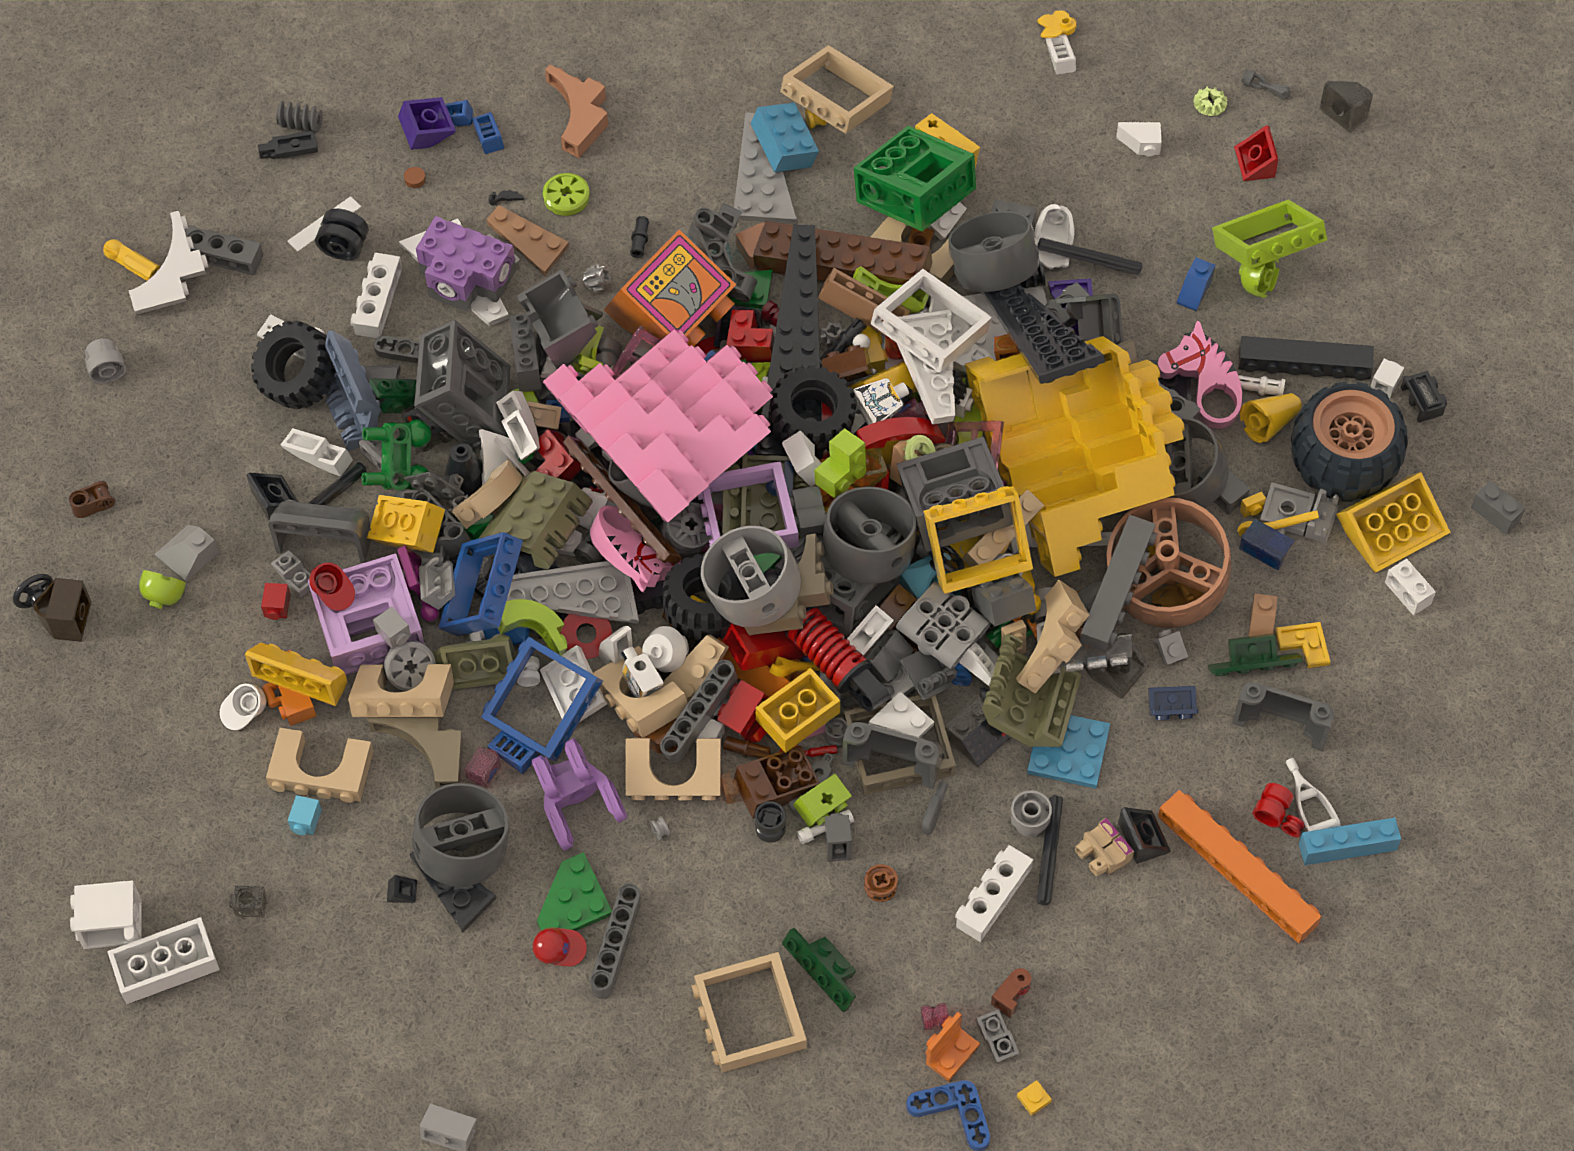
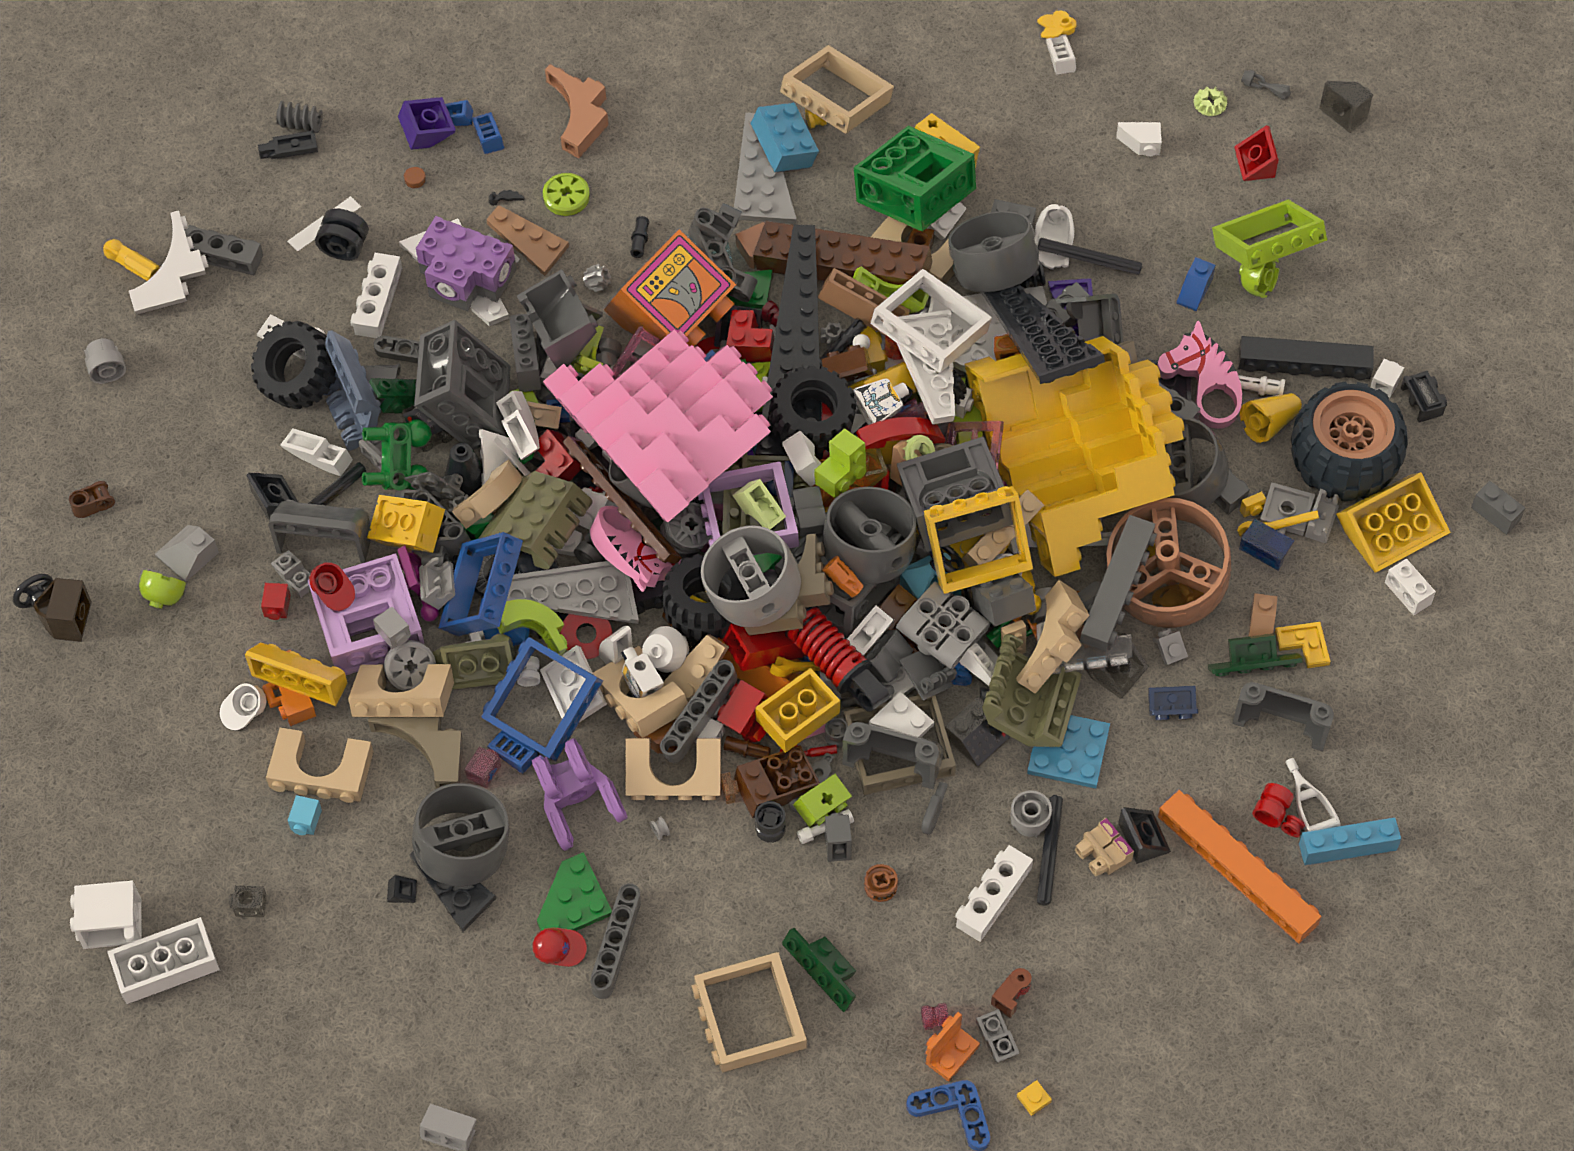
none -> yellowish green arch [732,479,786,529]
none -> orange hinge [823,556,864,598]

